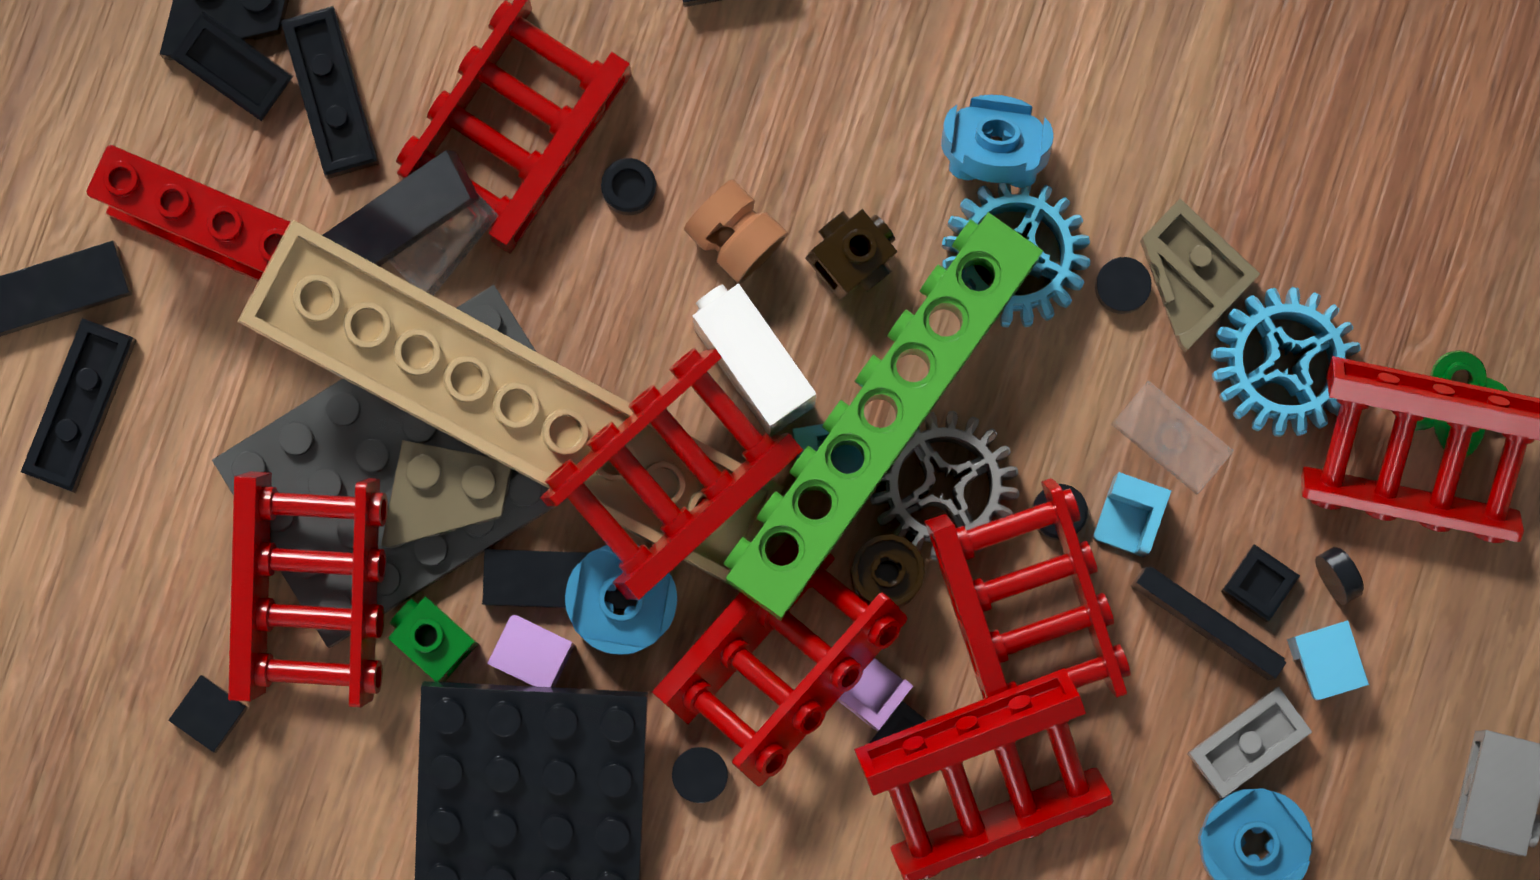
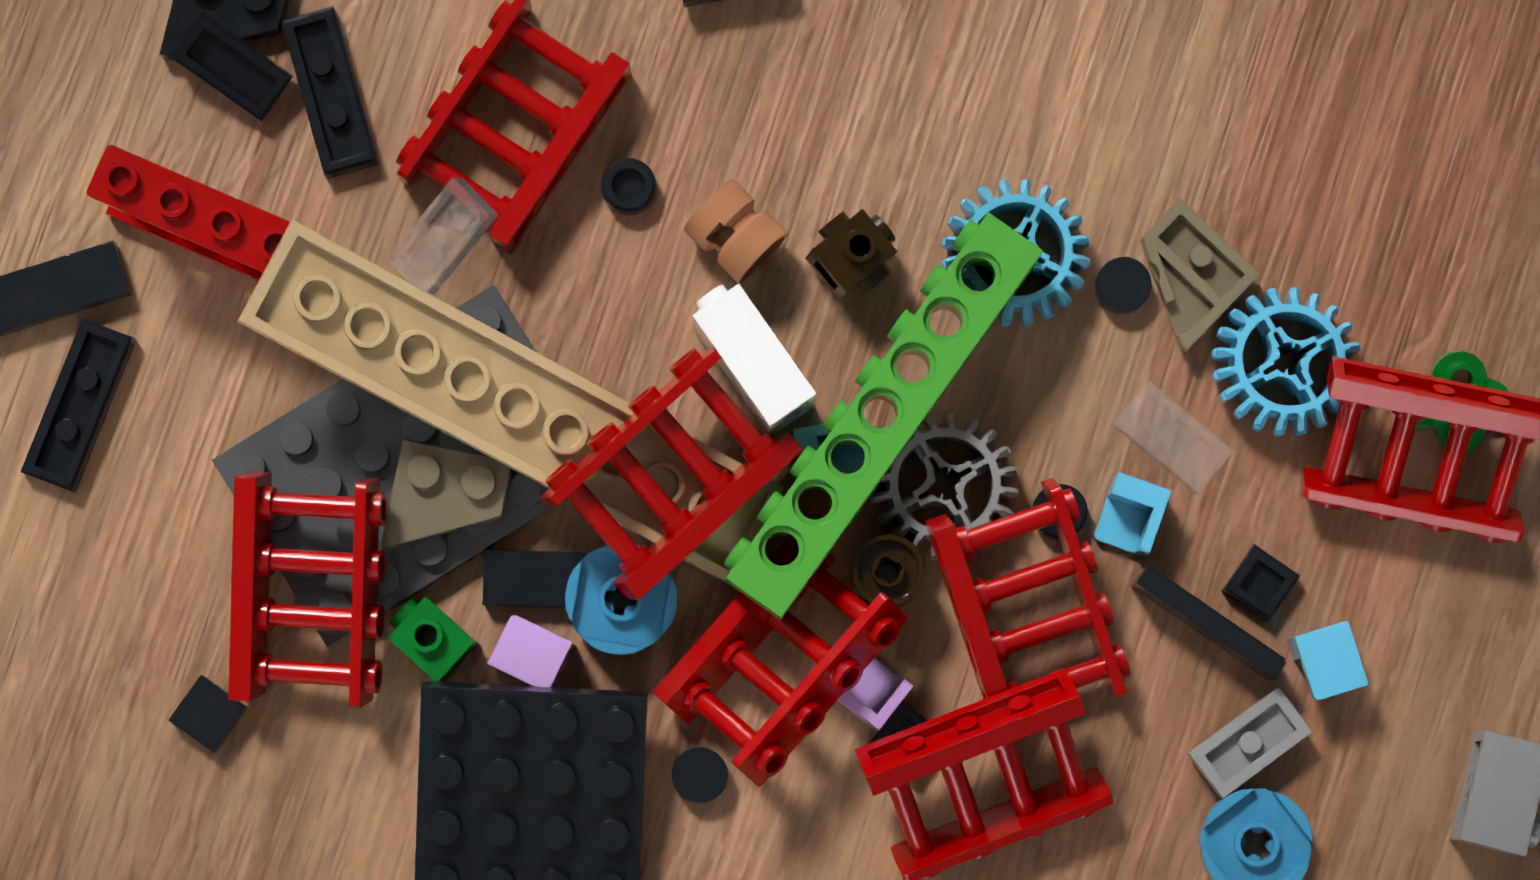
black tile [322,150,480,267] -> none
dark azure plate [941,95,1053,188] -> none
black tile [1315,547,1364,605] -> none

